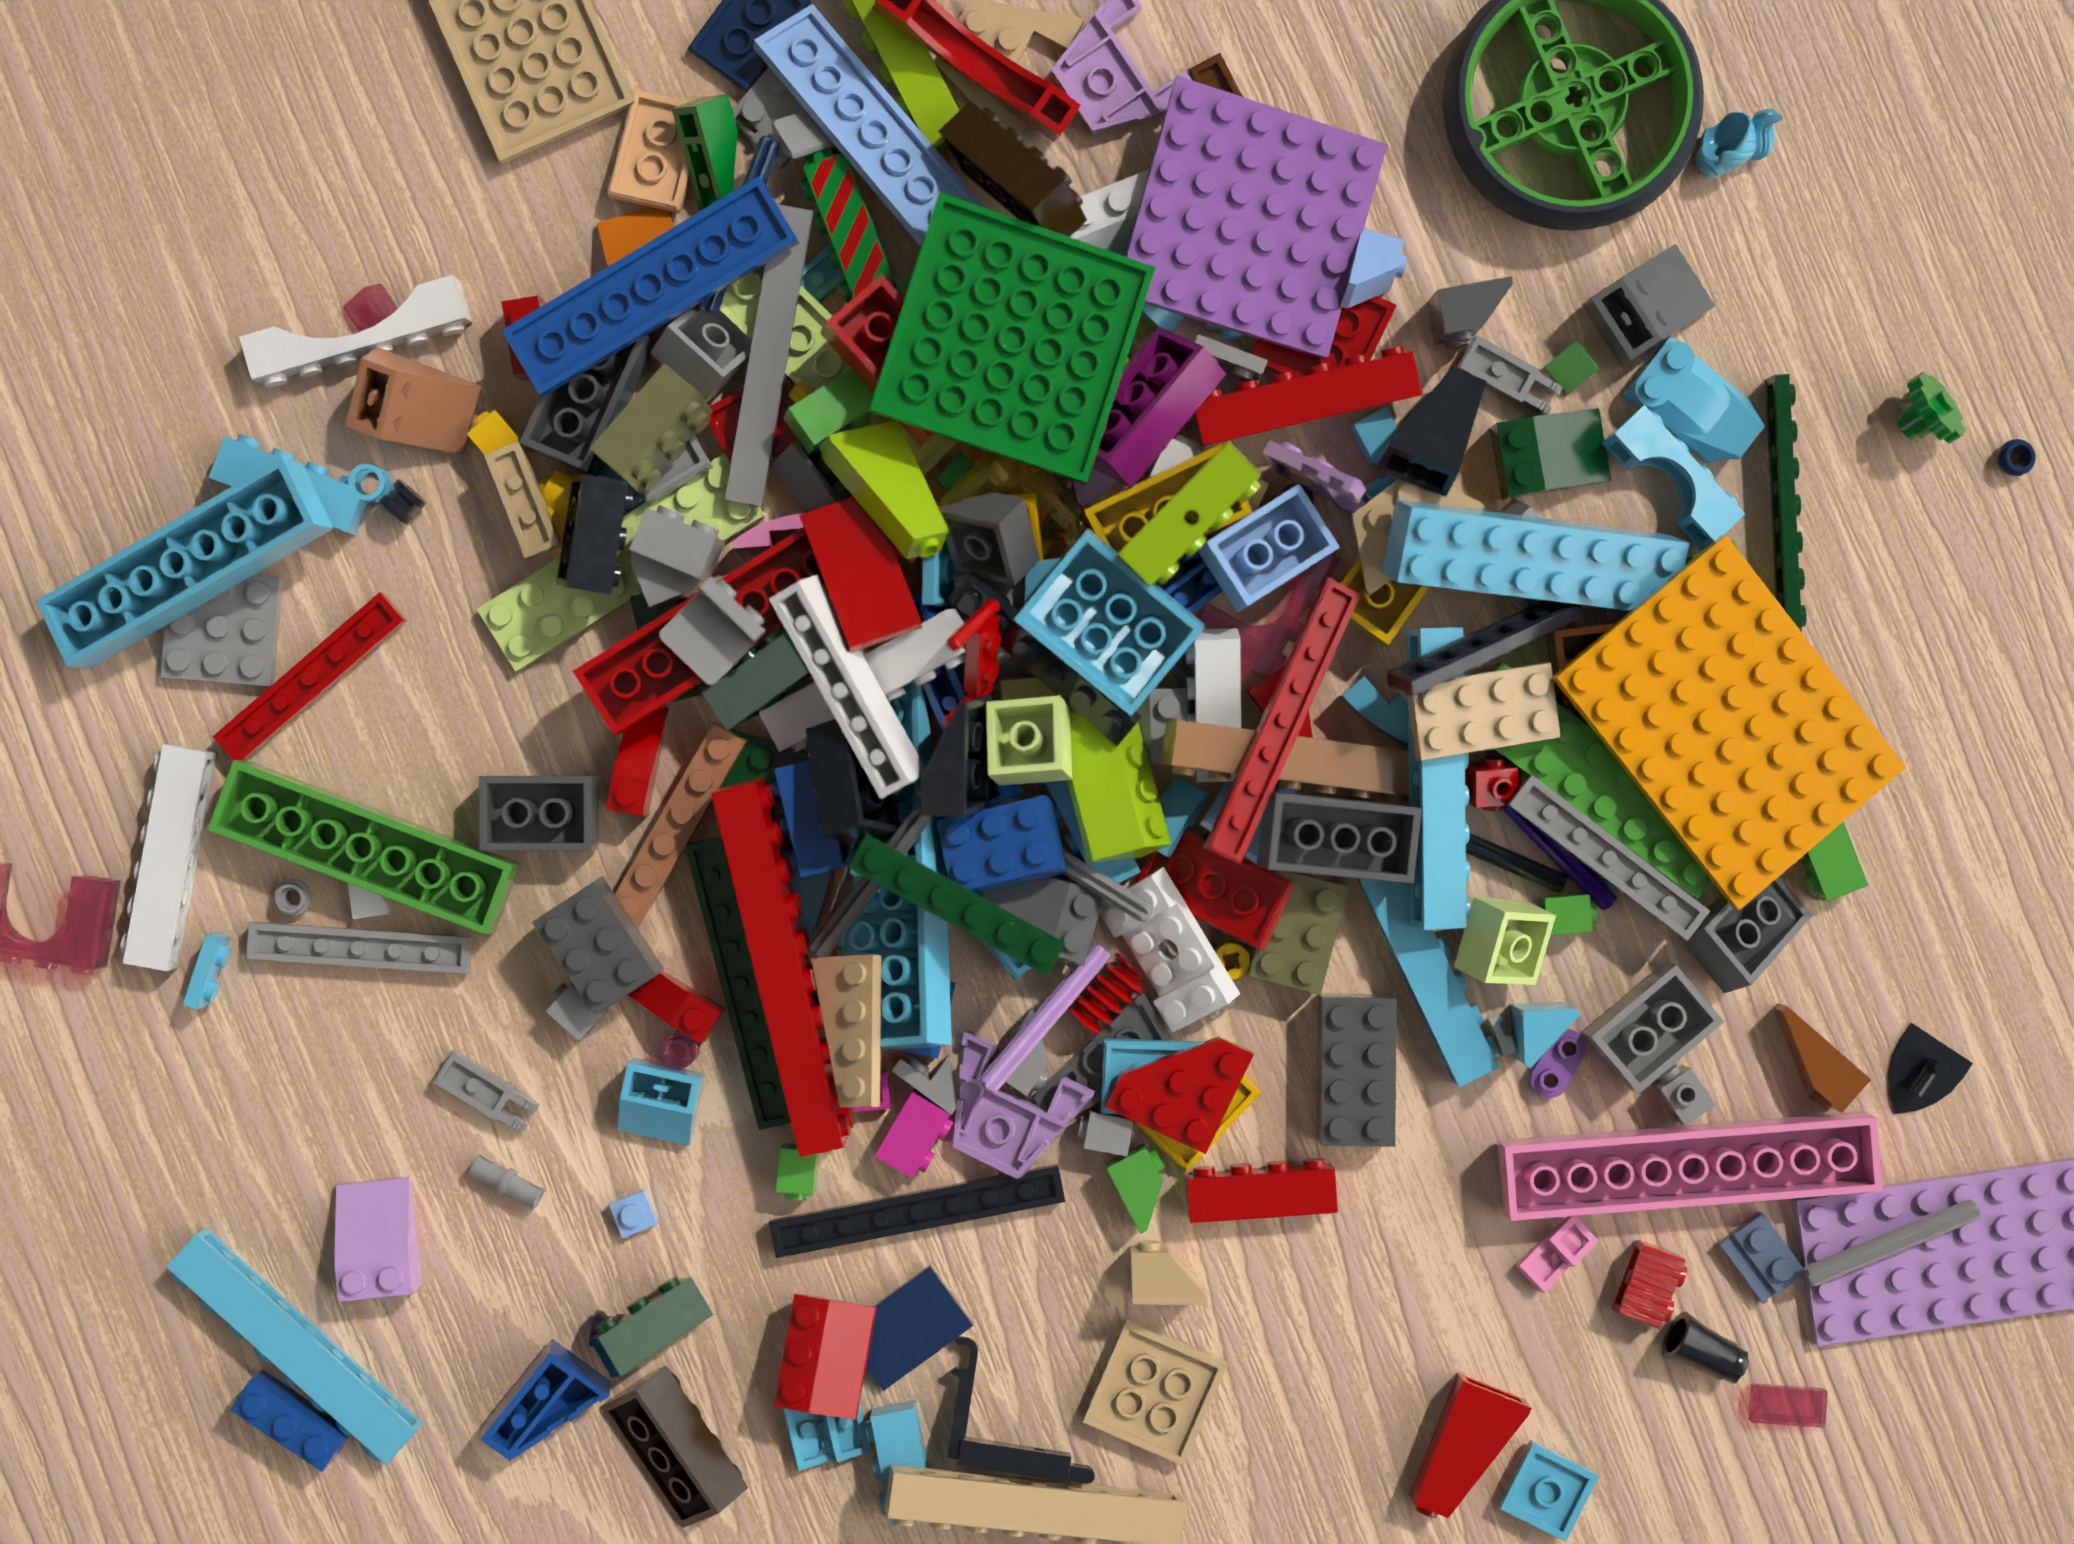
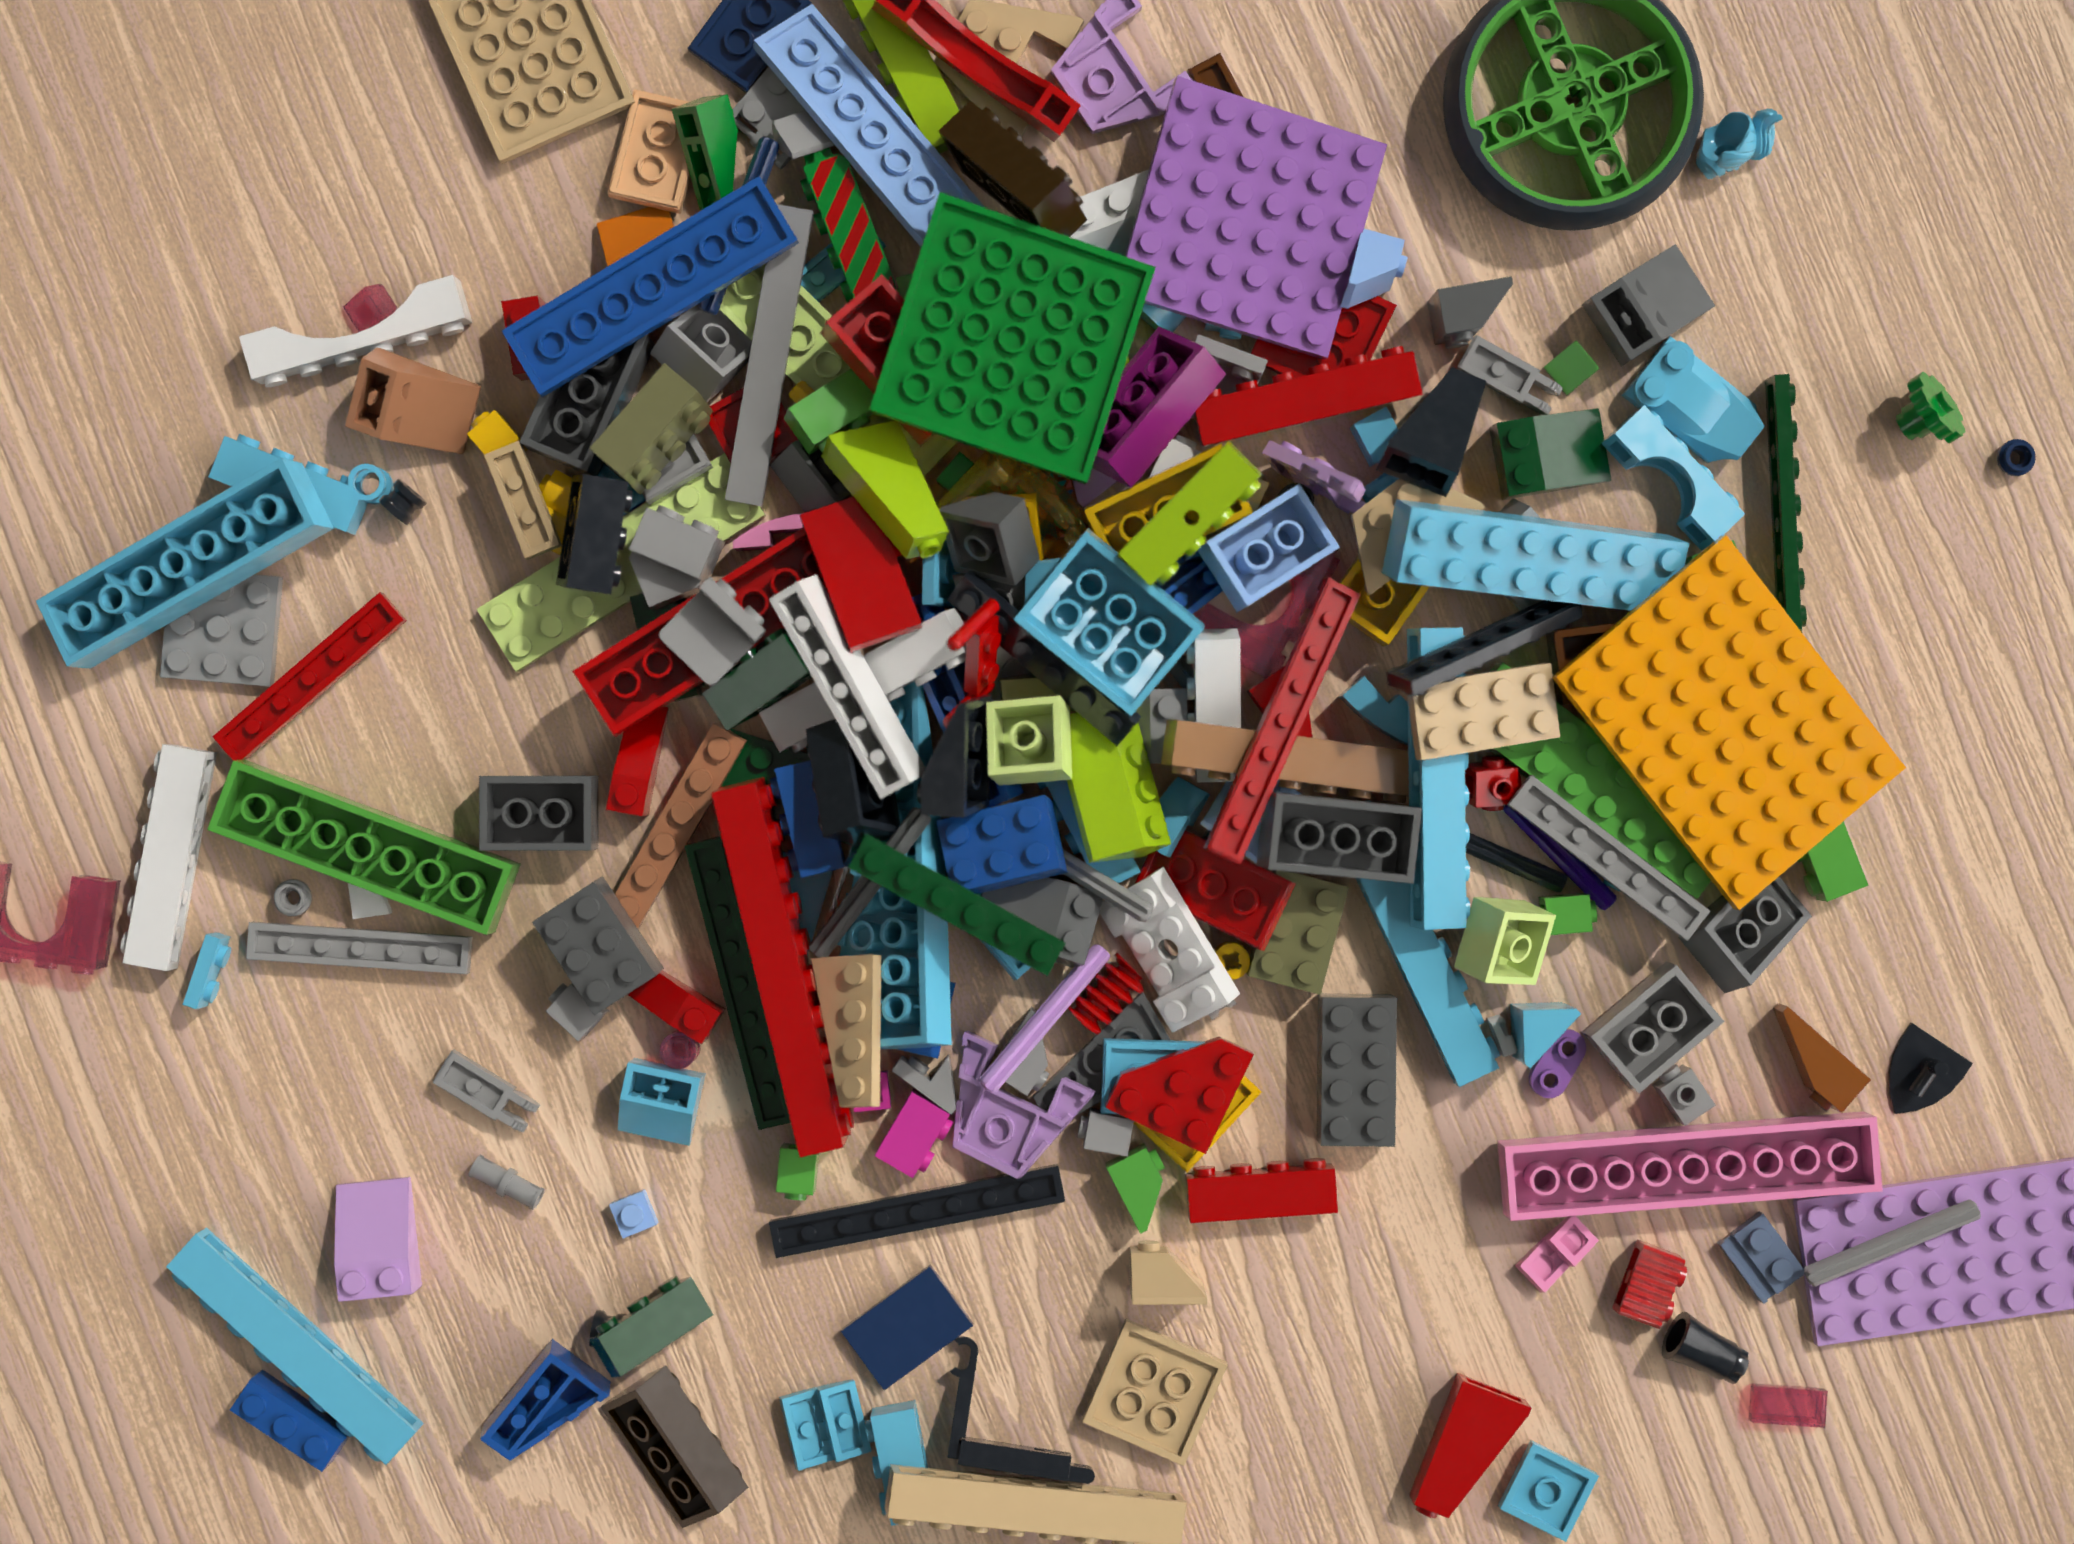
slope [774,1294,877,1419] -> none

